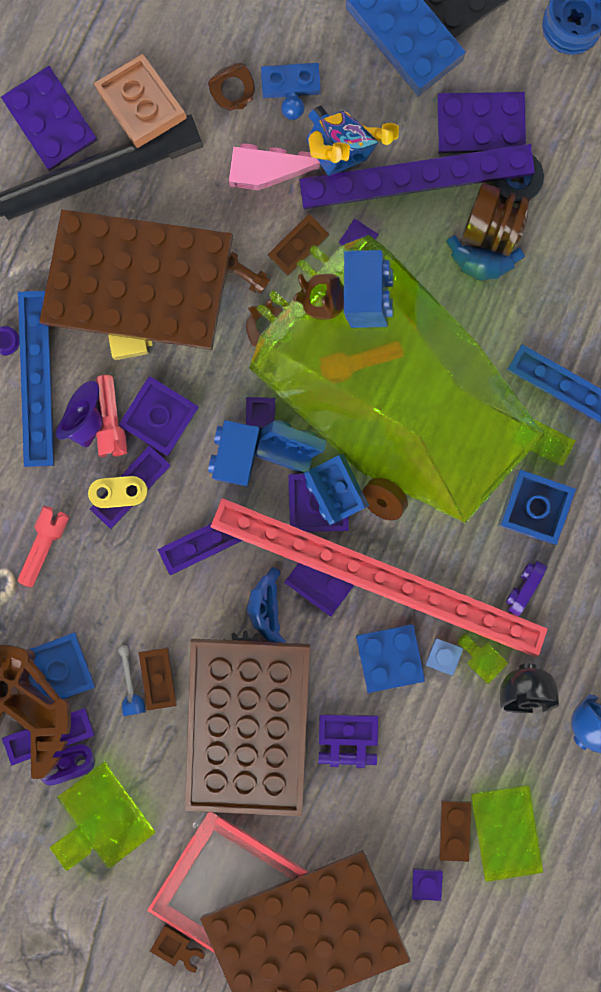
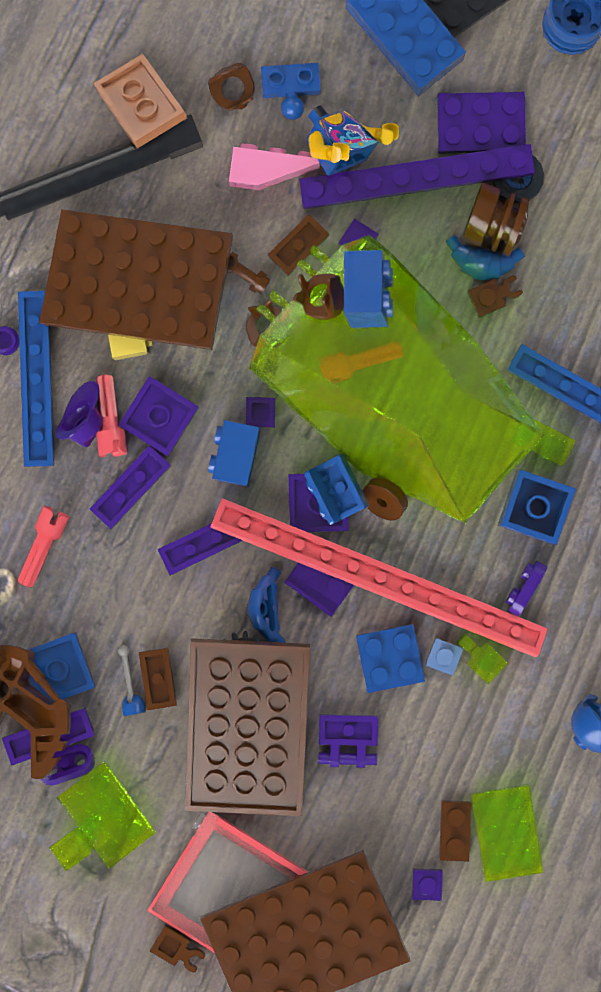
dark purple plate [1,66,98,172] -> none
light yellow plate [88,476,148,508] -> none
blue bracket [254,420,326,474] -> none
black cylinder [500,663,559,713] -> none
none -> reddish brown plate [467,276,523,318]

